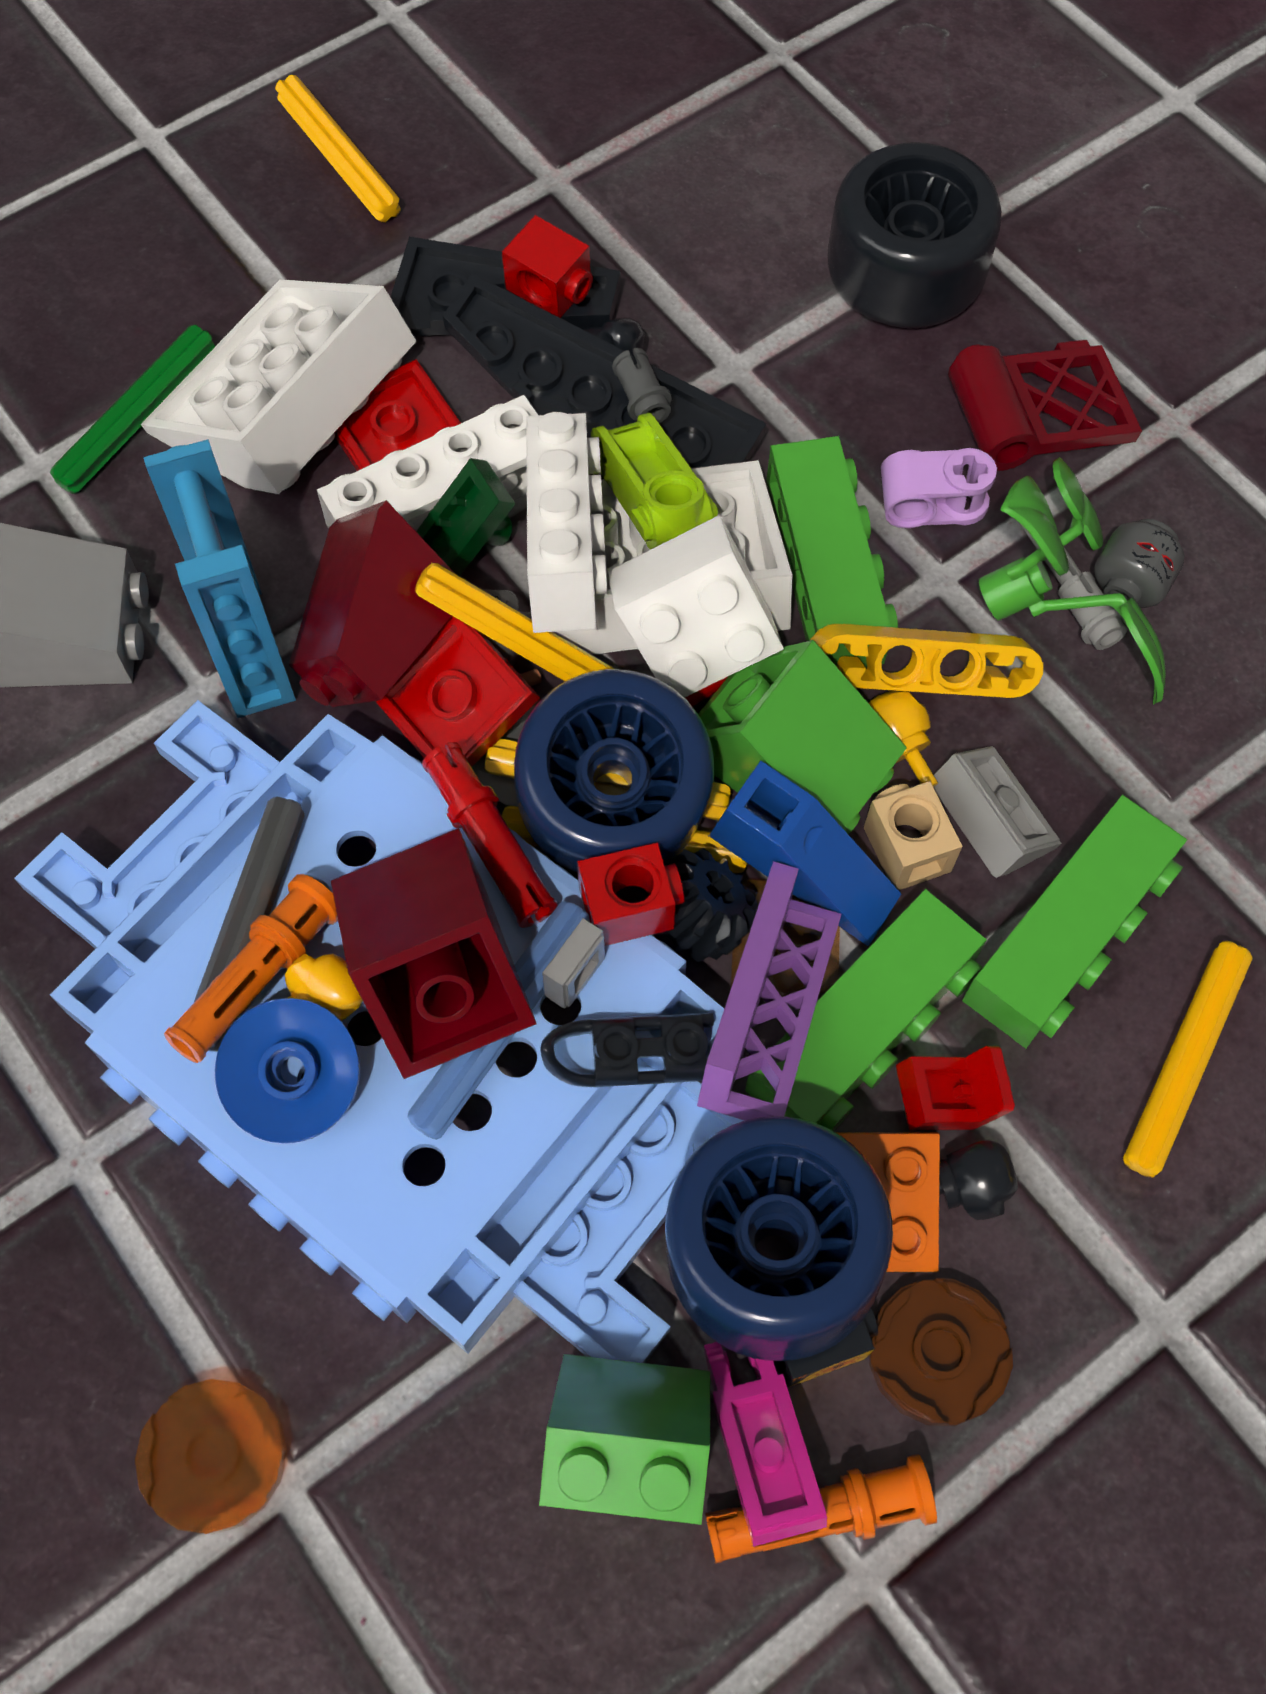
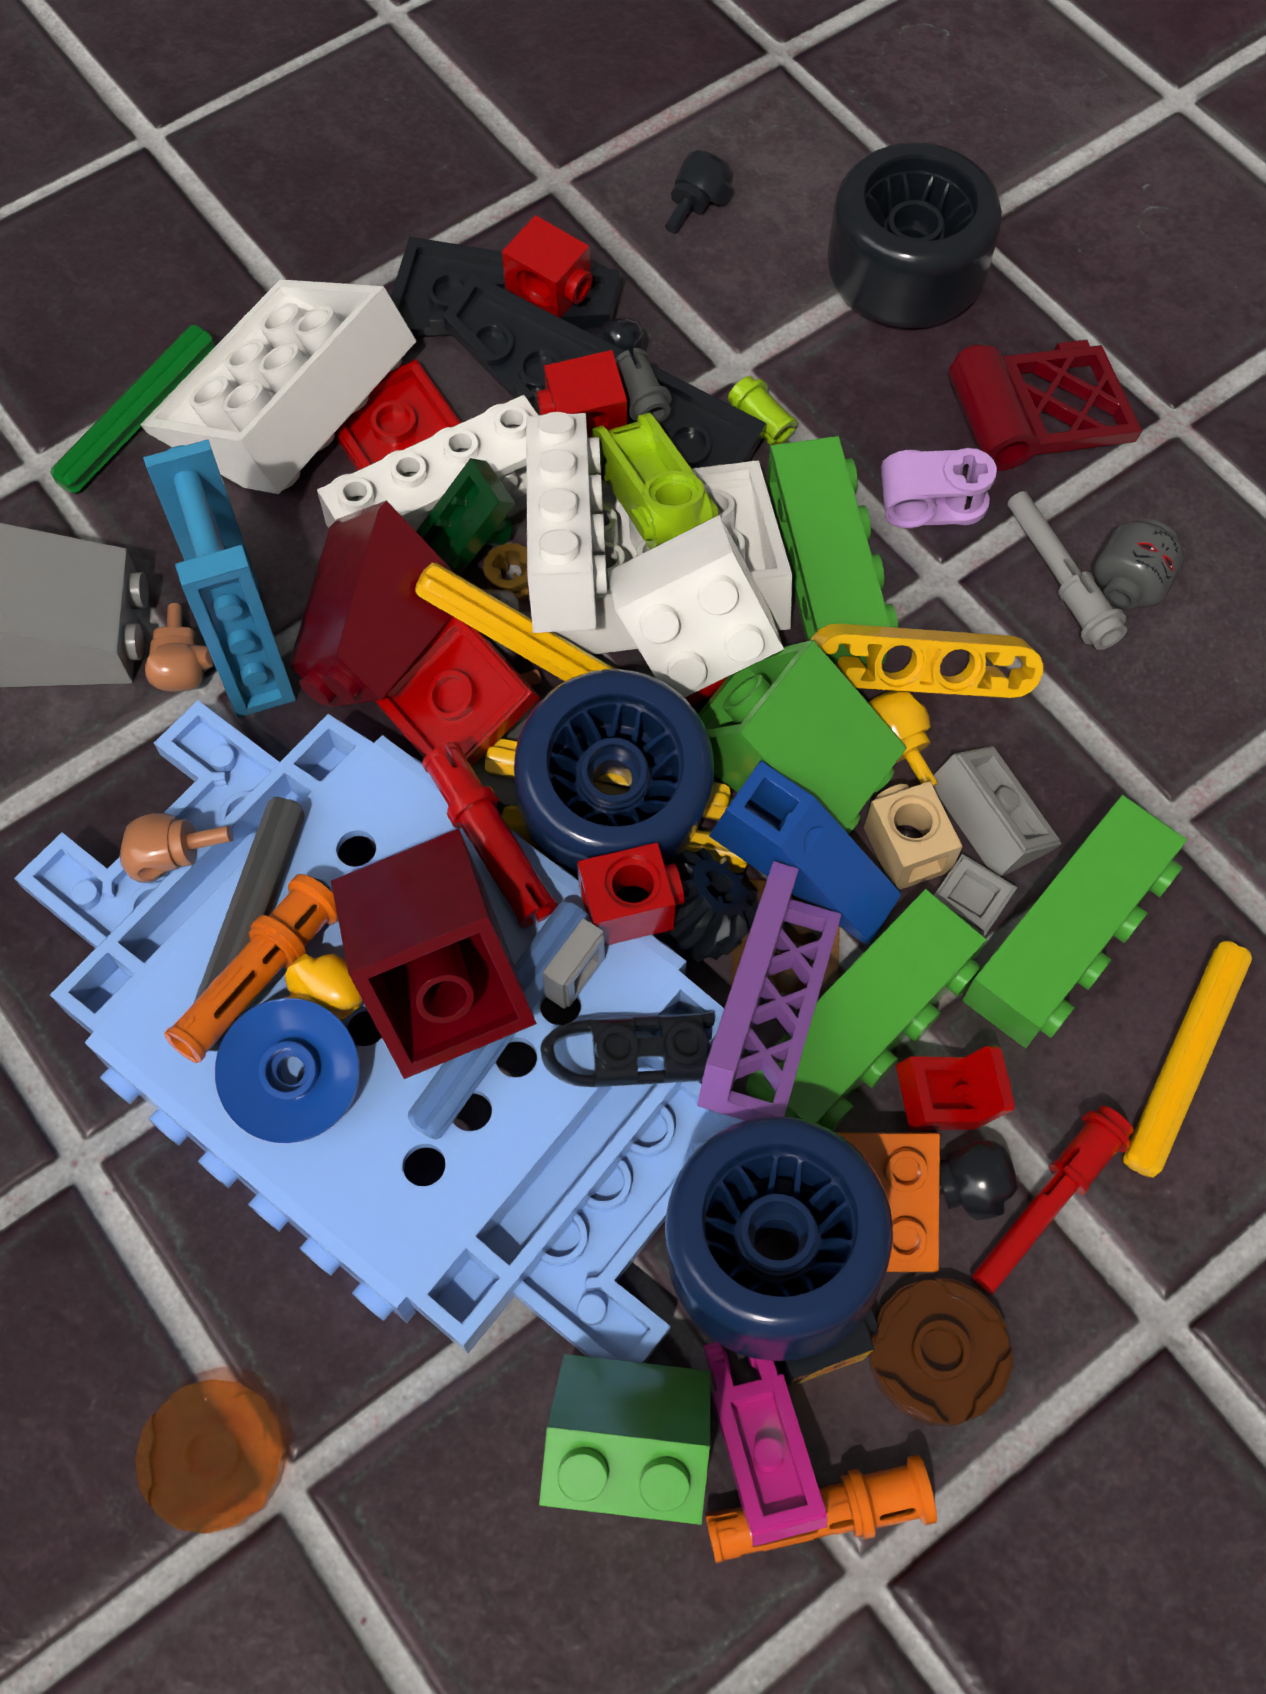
yellow axle [275,75,401,222] -> none
bright green plant [979,457,1166,705] -> none
none -> nougat piece [120,813,234,883]
none -> nougat piece [145,603,213,692]
none -> pearl gold bush [483,543,529,601]
none -> red brick [536,350,627,438]
none -> black piece [665,150,734,234]
none -> lime pin [727,376,798,447]
none -> light grey tile [934,854,1017,938]
none -> red pin [971,1105,1134,1294]

